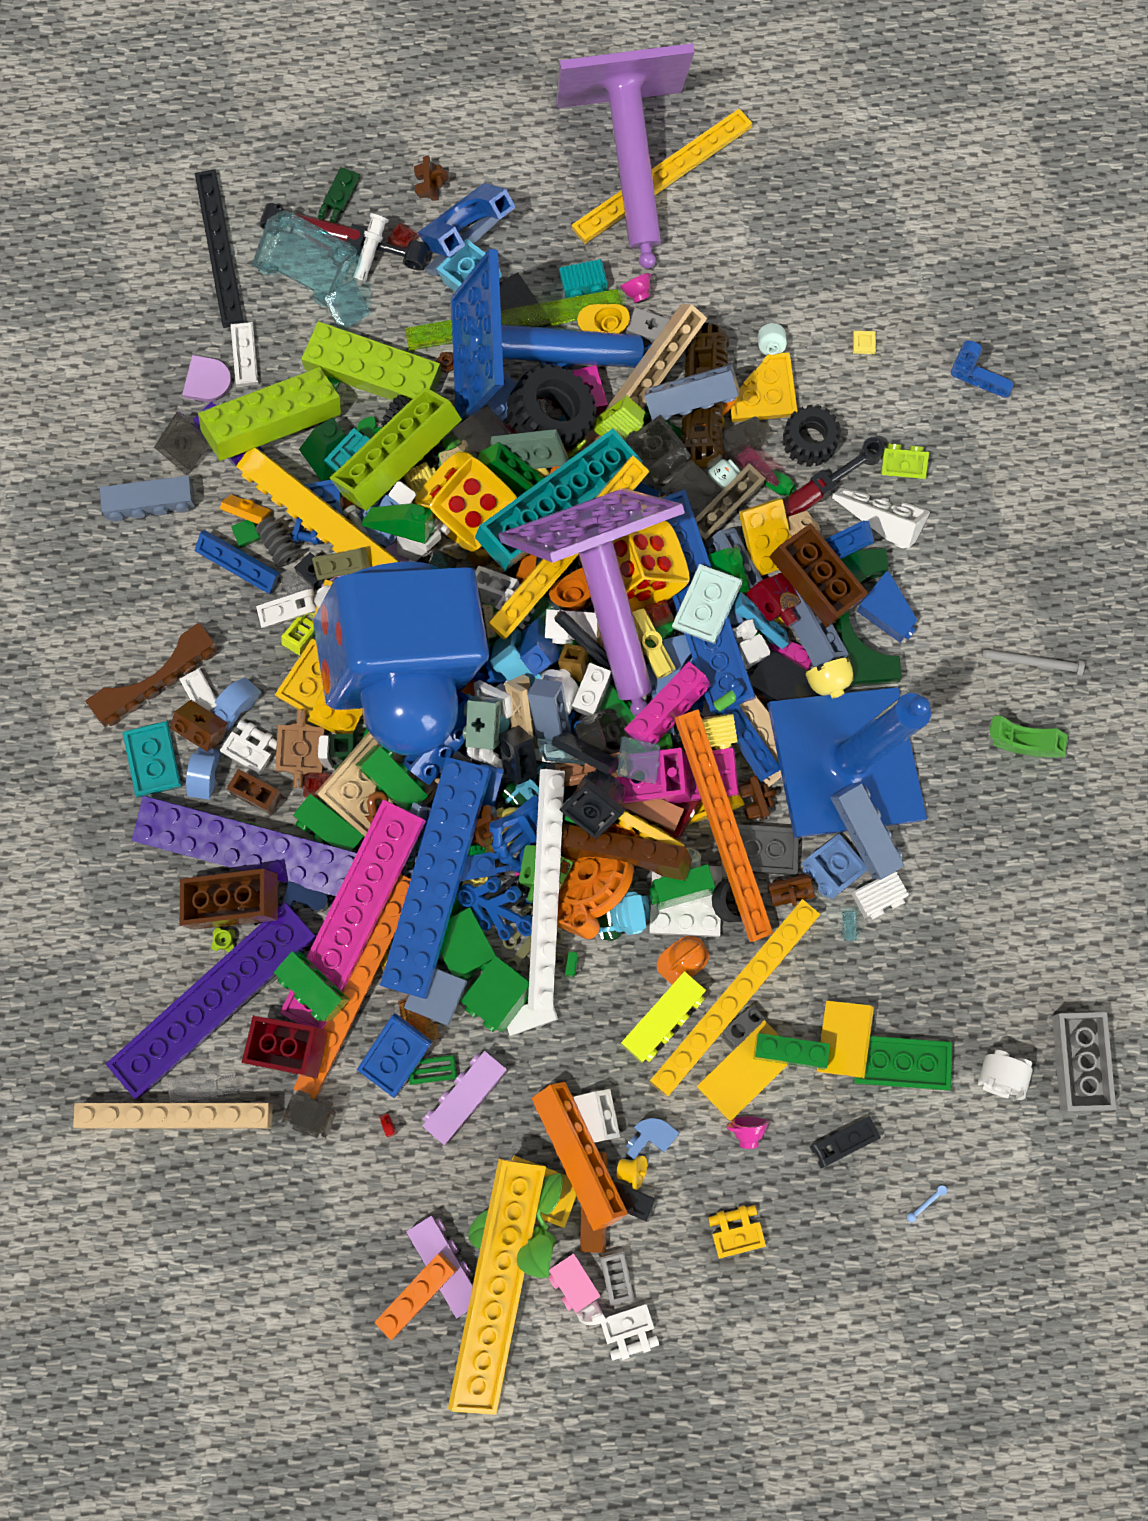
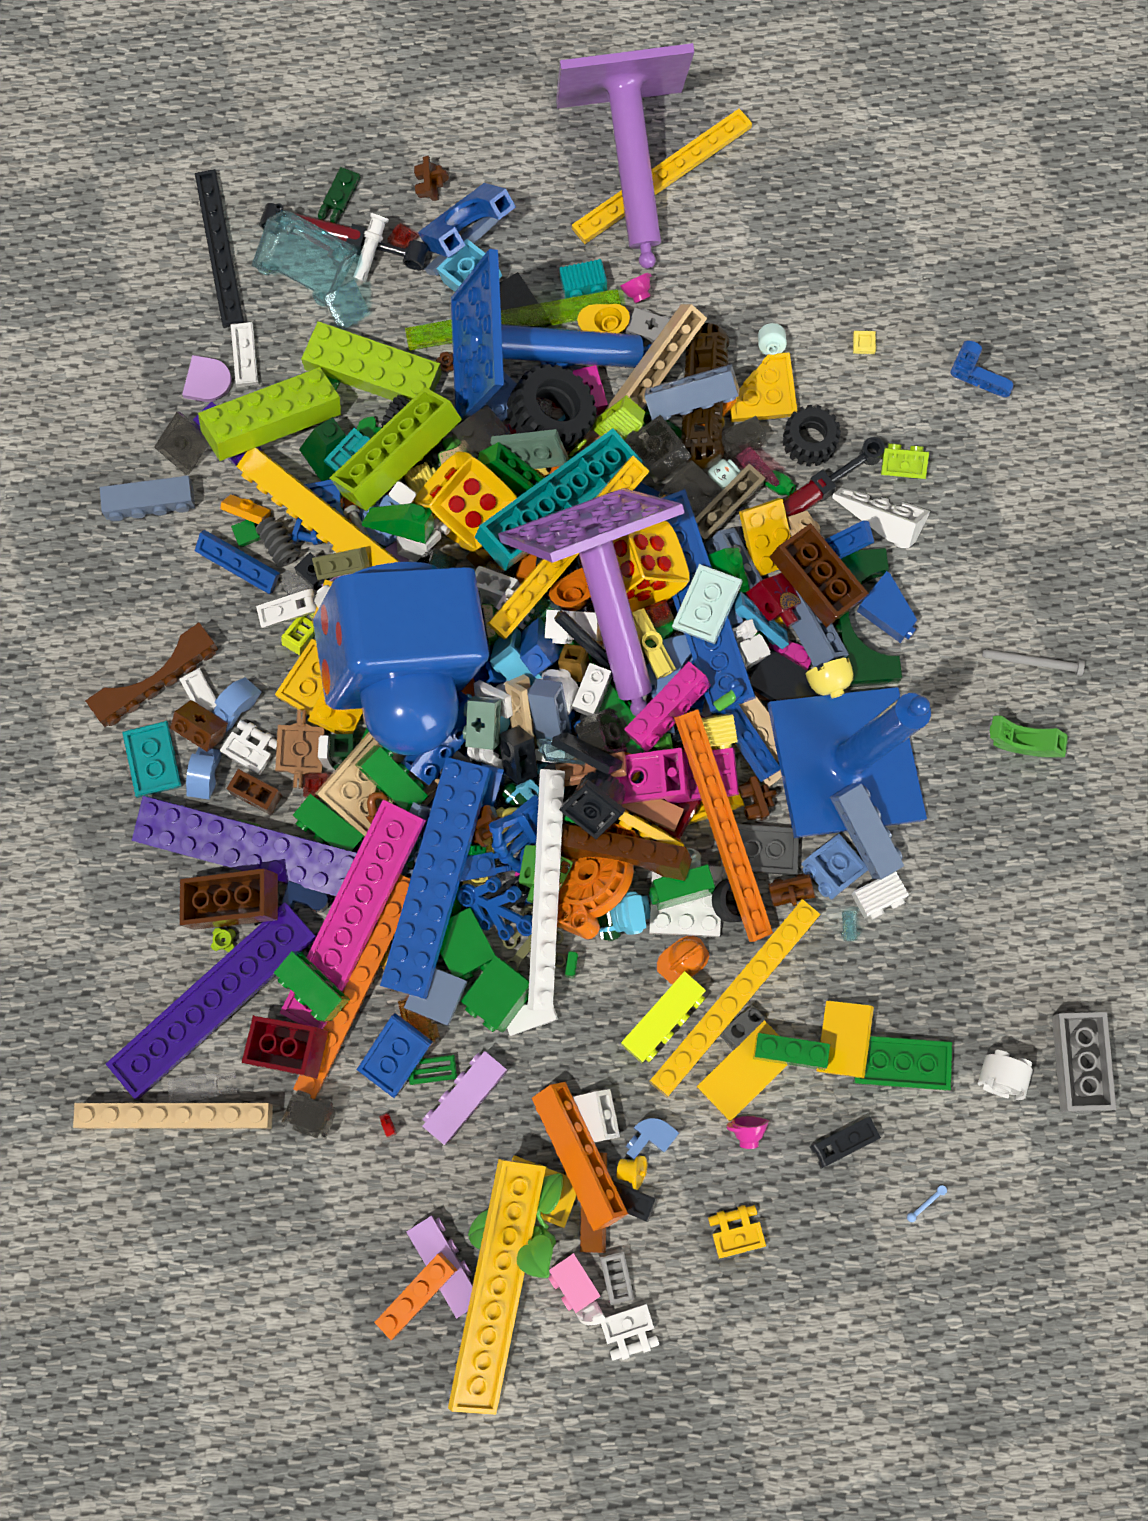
clear light blue piece [617,737,660,784] -> none

